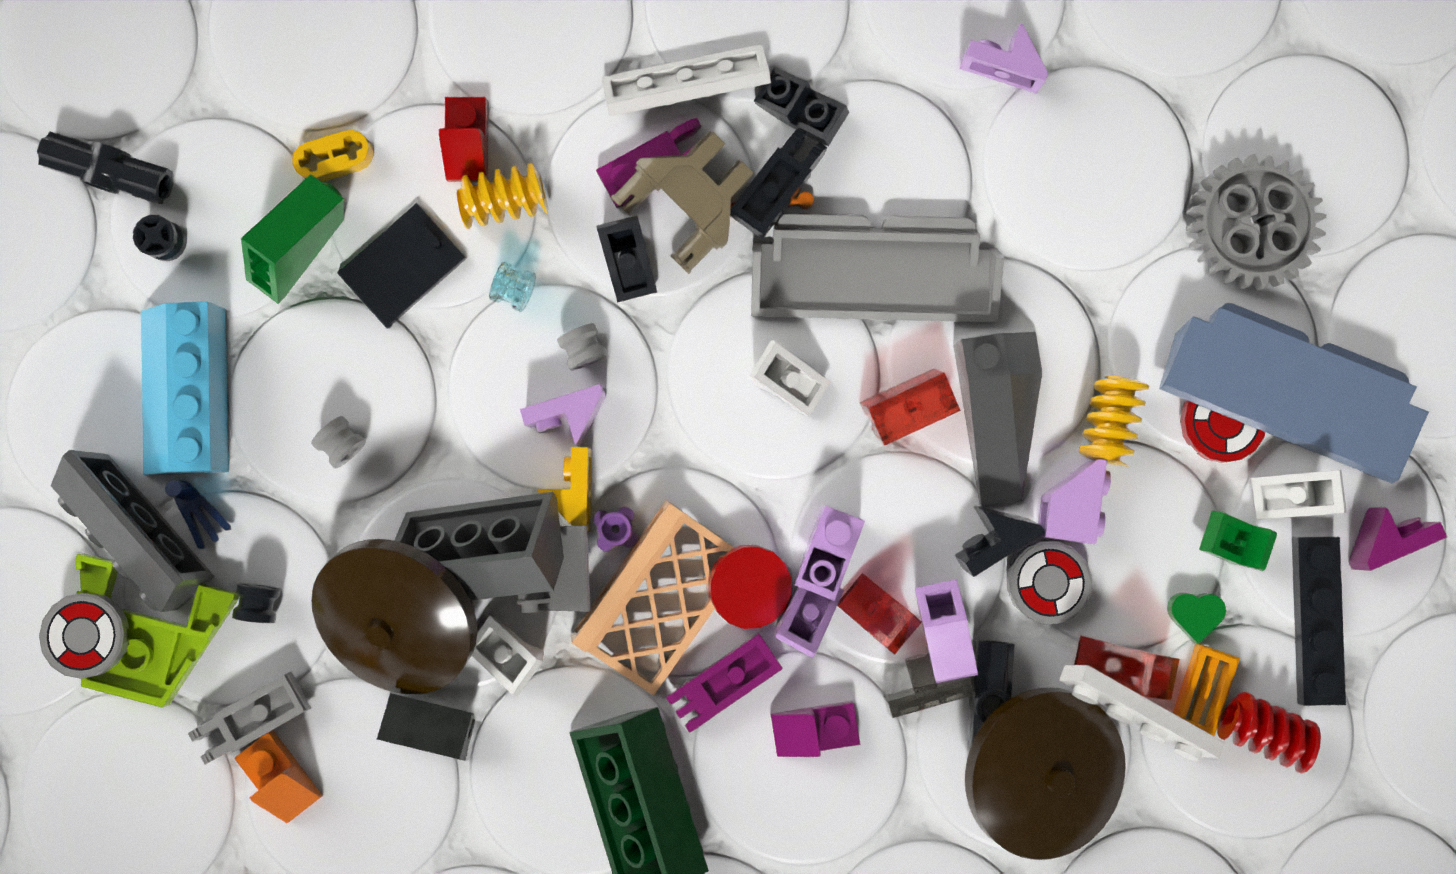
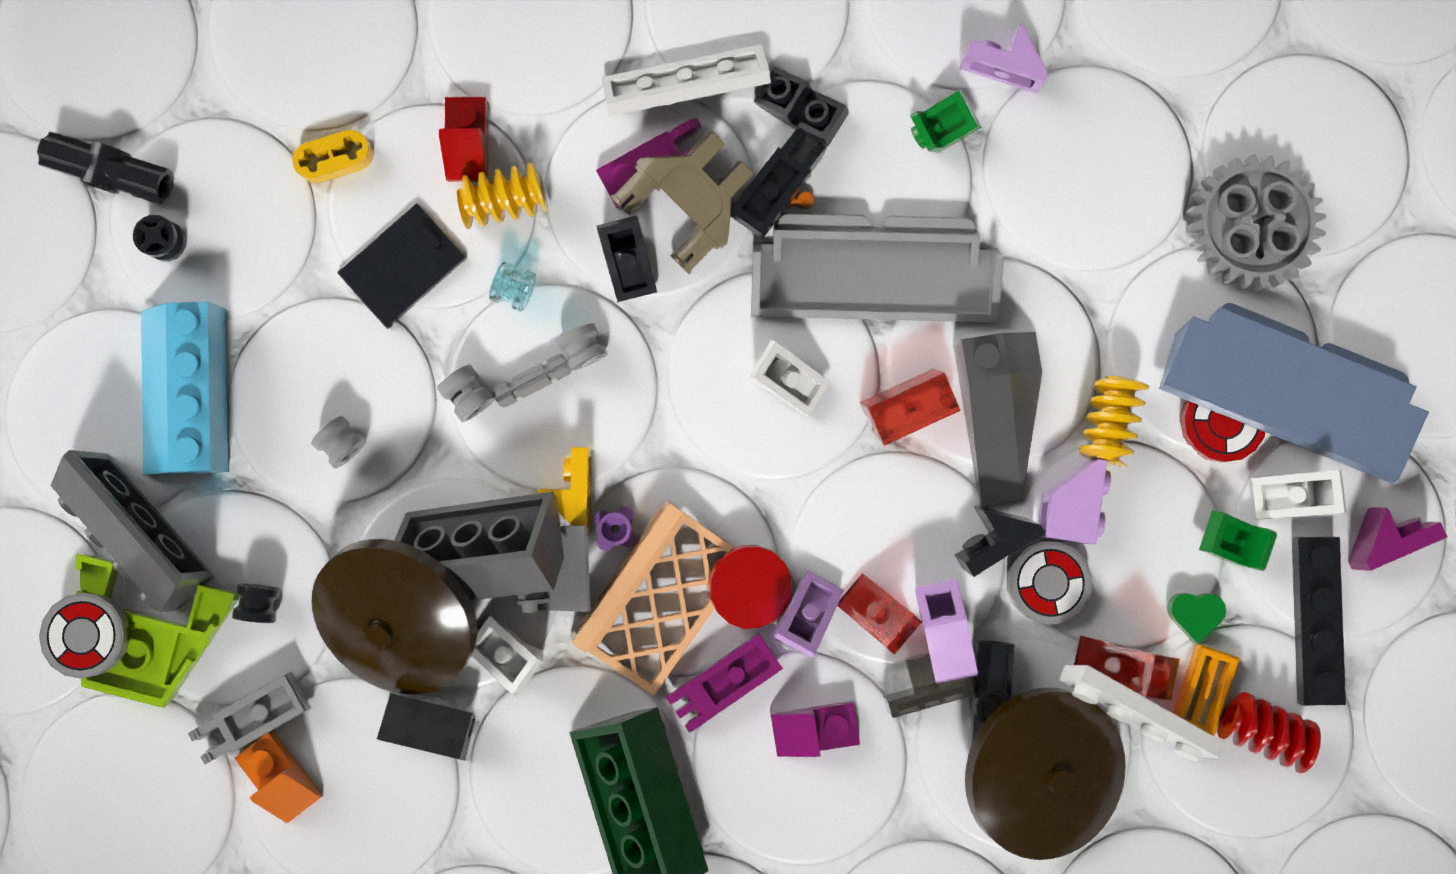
dark blue piece [165,480,231,549] -> none
green slope [241,174,344,304] -> none
lavender slope [520,384,606,447] -> none
lavender slope [794,505,865,601] -> none
none -> light grey wheel [437,364,495,422]
none -> light grey axle [492,354,571,407]
none -> green bracket [910,90,982,153]

